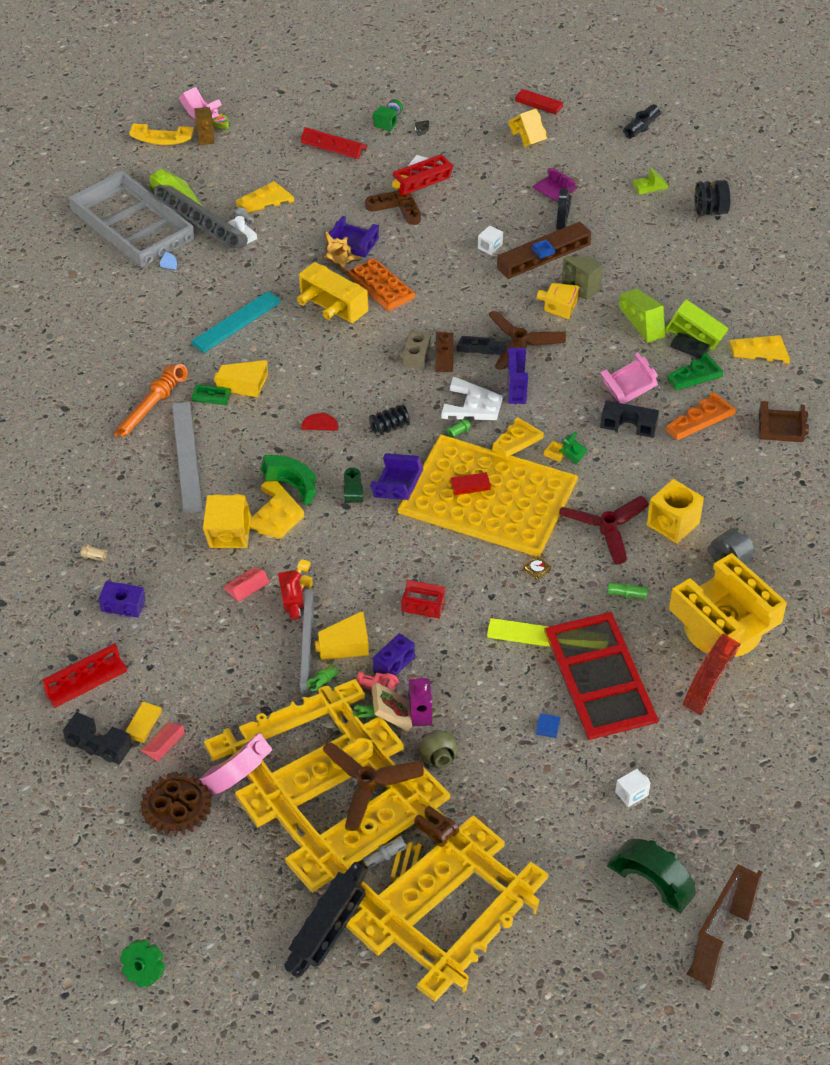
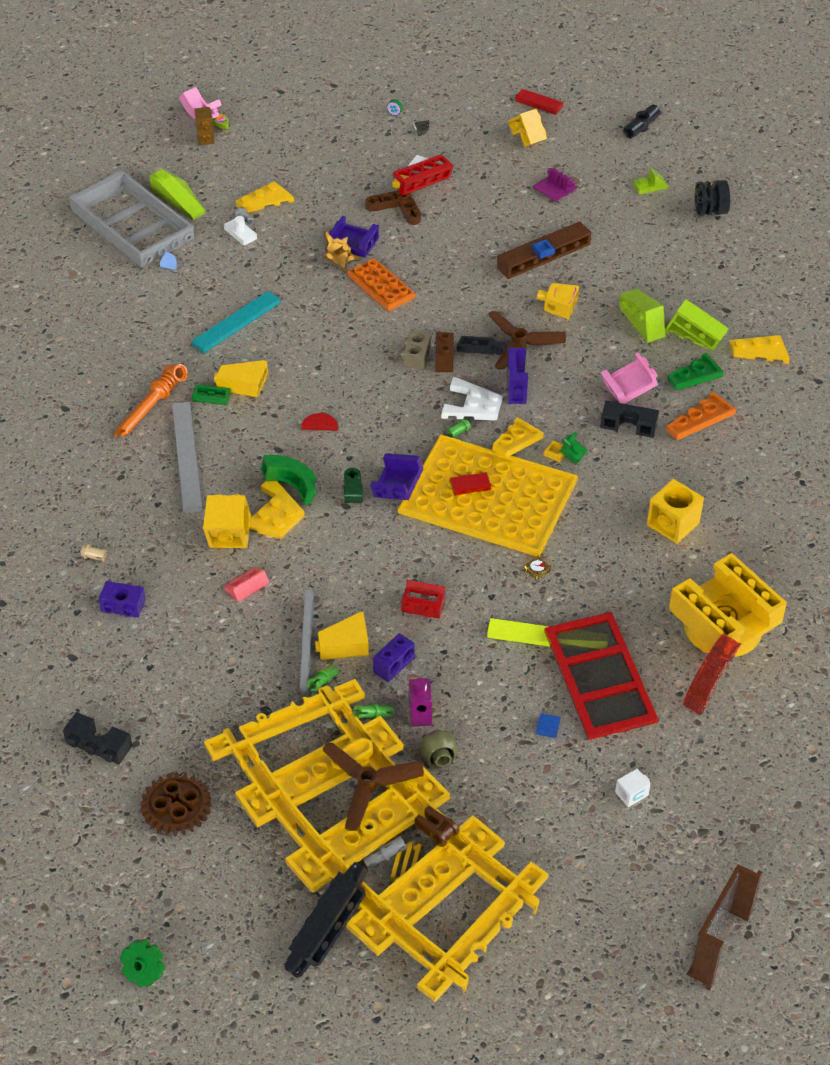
red fence [42,643,127,708] -> none
yellow tile [125,702,162,743] -> none
yellow slope [129,123,194,145] -> none
coral slope [142,722,185,762] -> none
dark grey beam [154,185,248,248] -> none
bright pink arch [198,733,273,796] -> none
red torso [278,559,313,620] -> none
yellow piece [297,262,368,324] -> none
red fence [300,127,367,159] -> none
coral connector [356,672,399,696] -> none
black piece [369,404,410,436] -> none
green brick [372,105,397,131] -> none
tan tile [372,682,412,731] -> none
white brick [478,225,503,255] -> none
black beam [556,188,572,230] -> none
dark red piece [559,496,649,565] -> none
olive slope [561,256,603,300] -> none
bright green pin [607,582,648,600] -> none
dark green brick [607,839,696,914] -> none
black tile [670,333,710,359] -> none
dark grey brick [707,528,755,565] -> none
reddish brown panel [758,401,809,442] -> none

